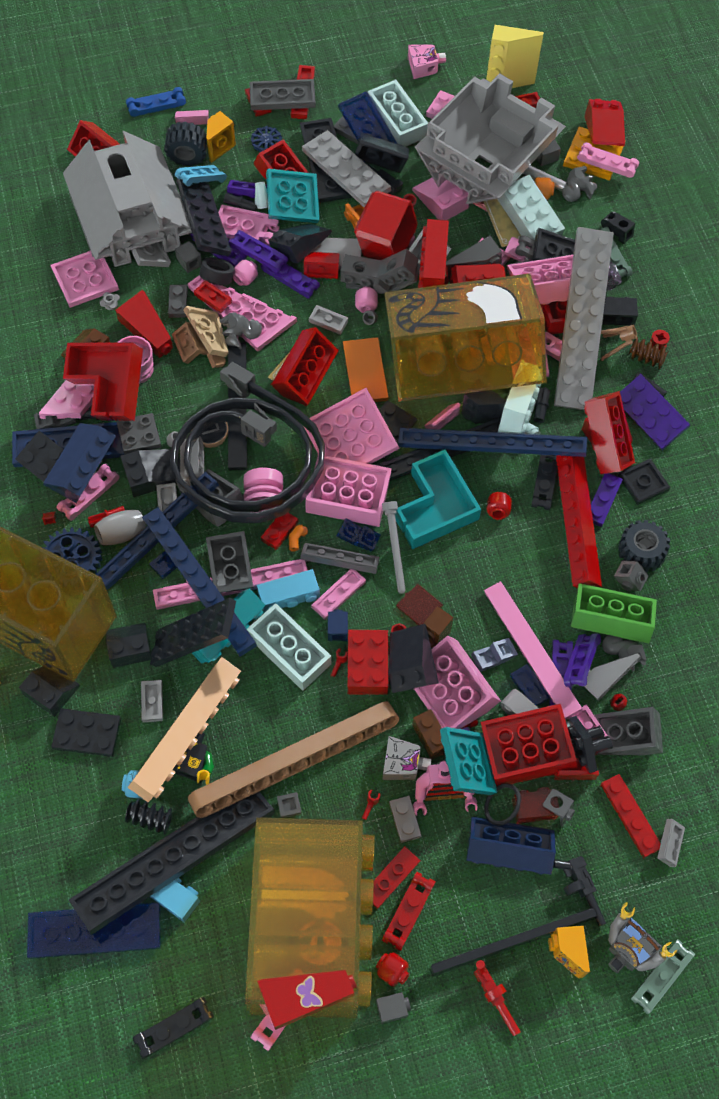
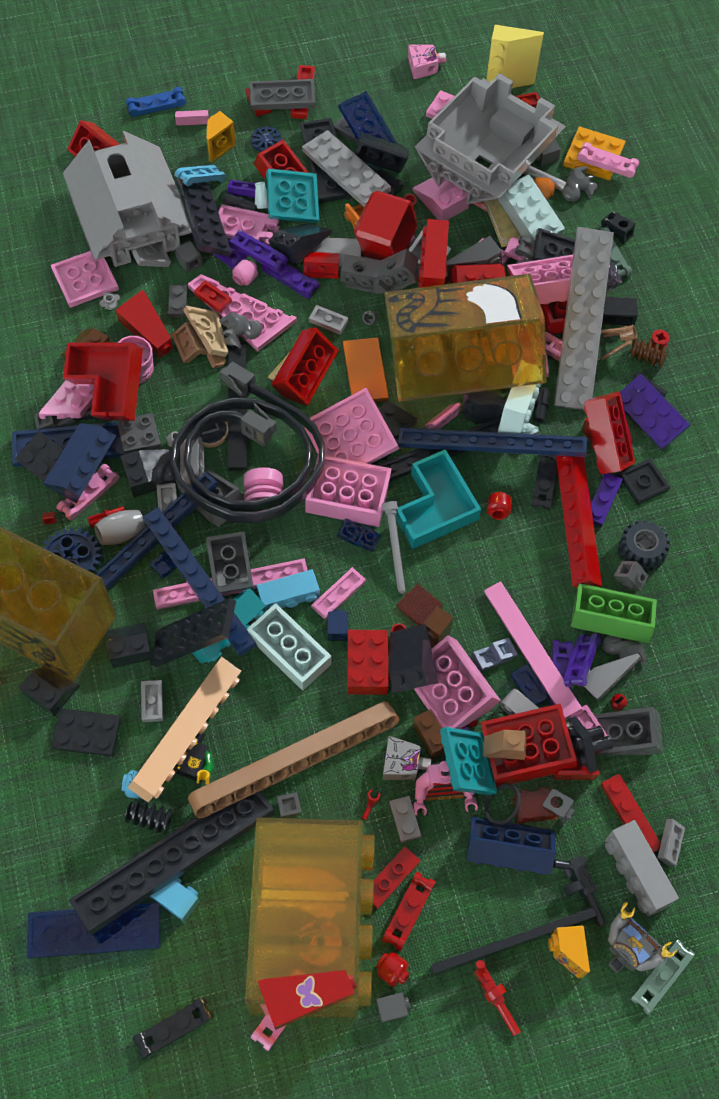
black wheel [164,122,207,166] -> none
black tyre [199,258,234,285] -> none
red plate [261,512,298,550] -> none
orange arm [289,525,308,552] -> none
dark grey tile [300,543,380,574] -> none
red hand [330,648,348,677] -> none
bright pink head [355,286,378,313] -> none
light aqua brick [367,80,428,147] -> none
red slope [584,99,625,146] -> none
none -> medium nougat slope [483,730,526,760]
none -> light grey brick [605,820,679,918]

